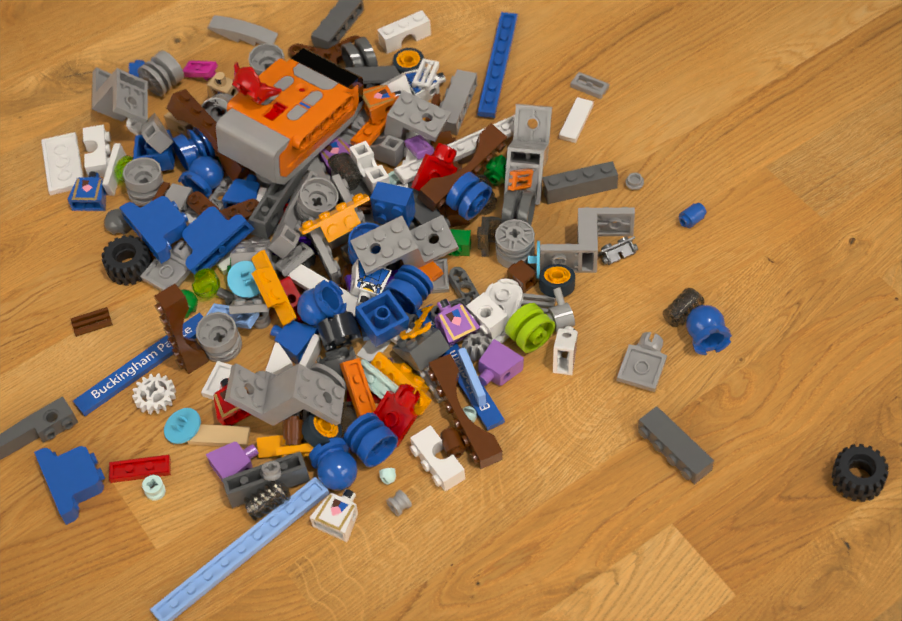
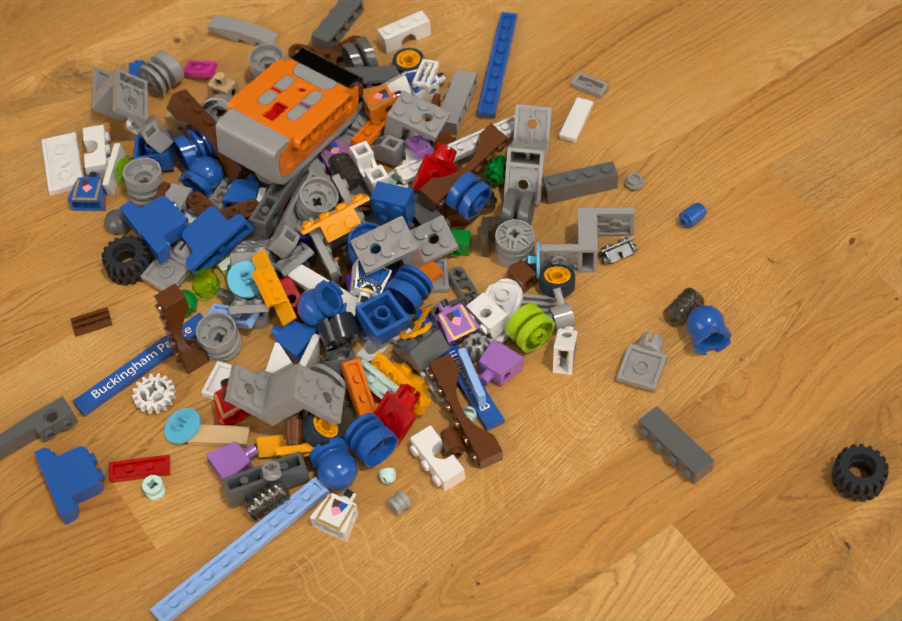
red brick [231,62,282,105] -> none
orange tile [507,168,533,191] -> none

